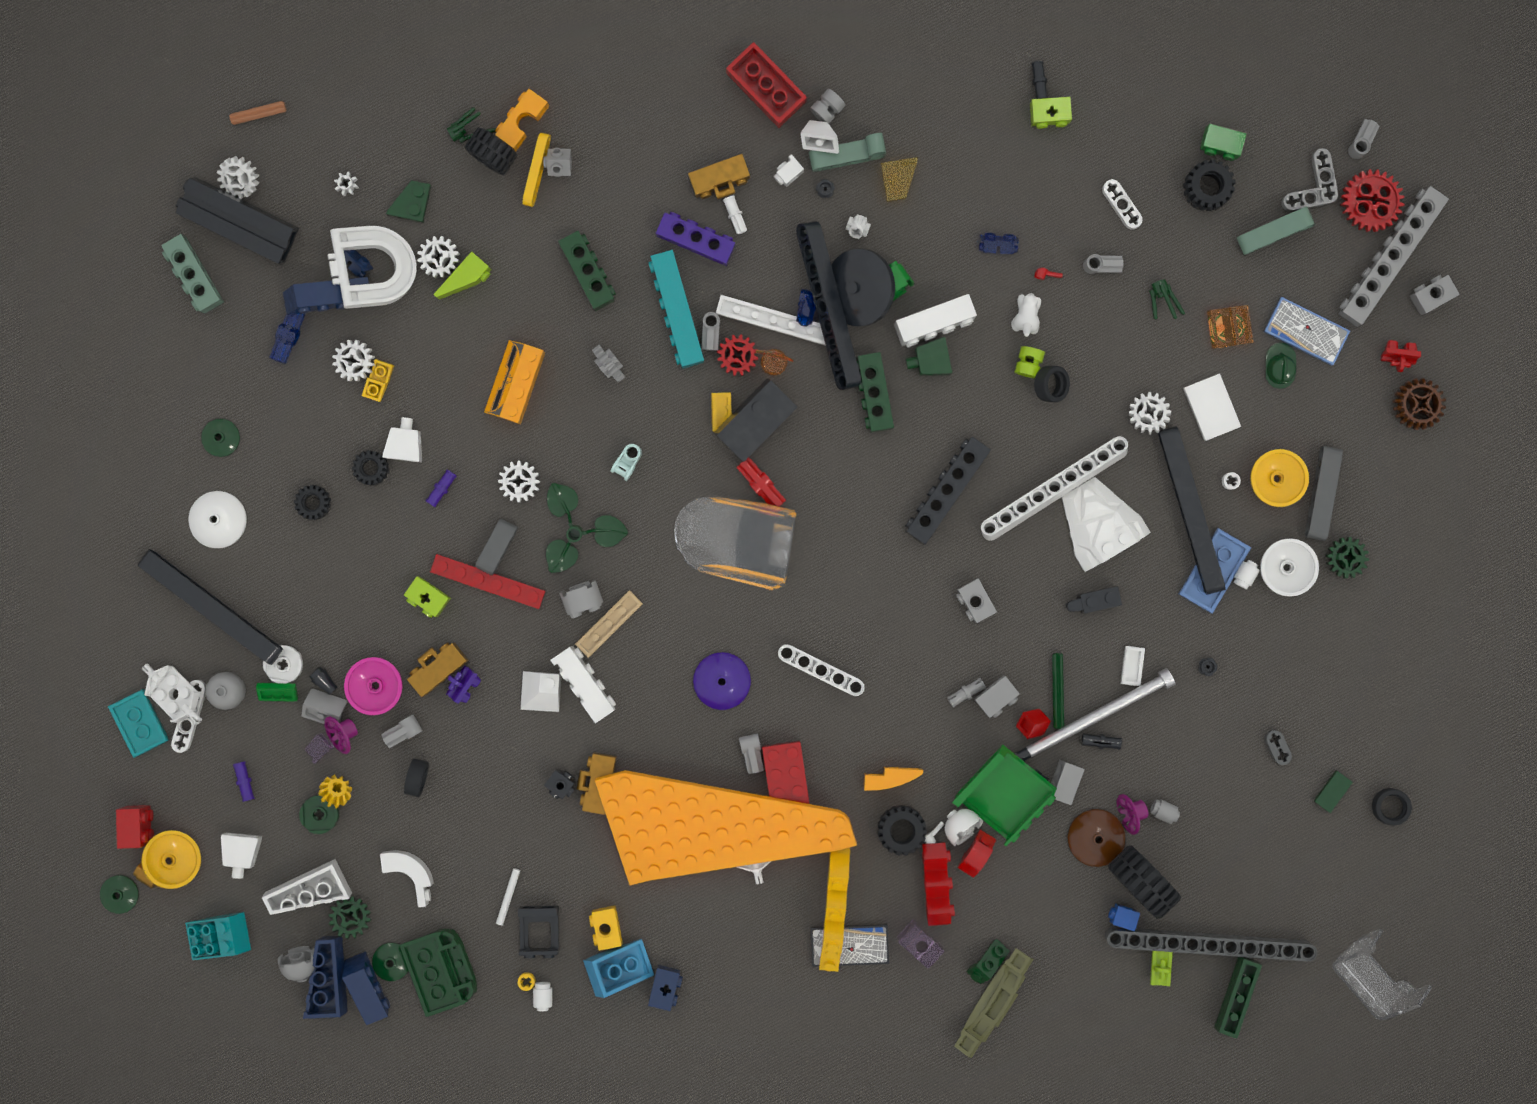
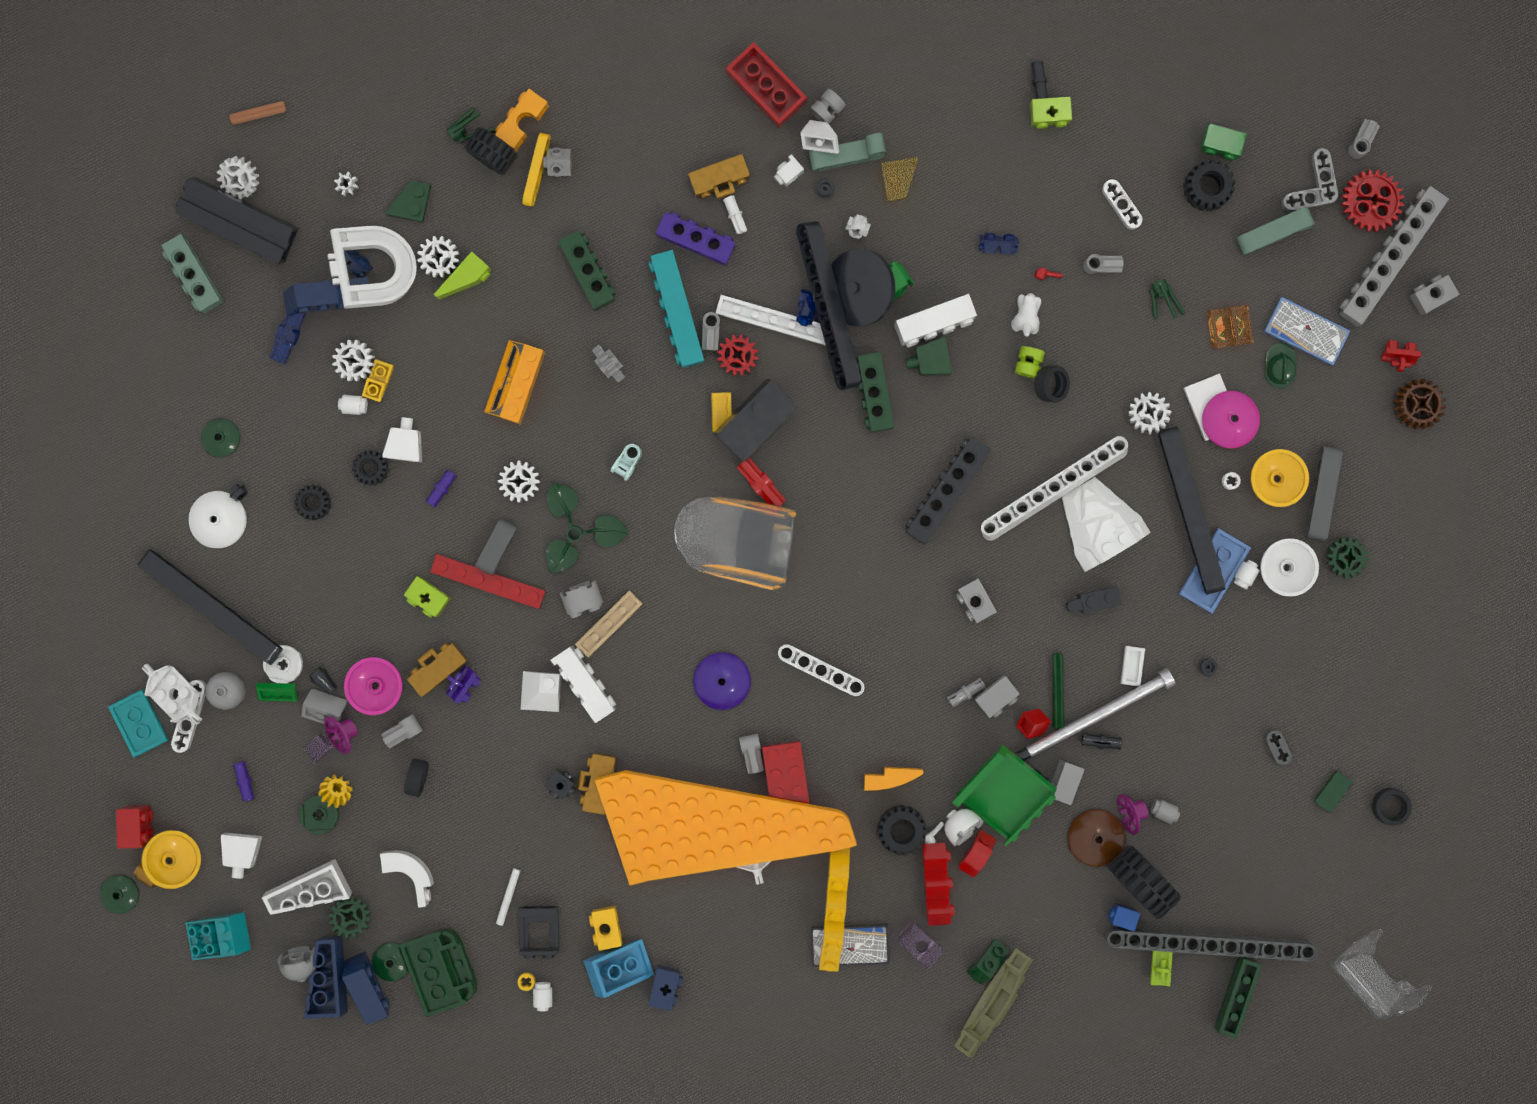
clear orange piece [756,349,794,376] -> none
none -> black plate [229,484,248,502]
none -> white brick [338,395,367,415]
none -> dark pink dish [1202,391,1260,449]

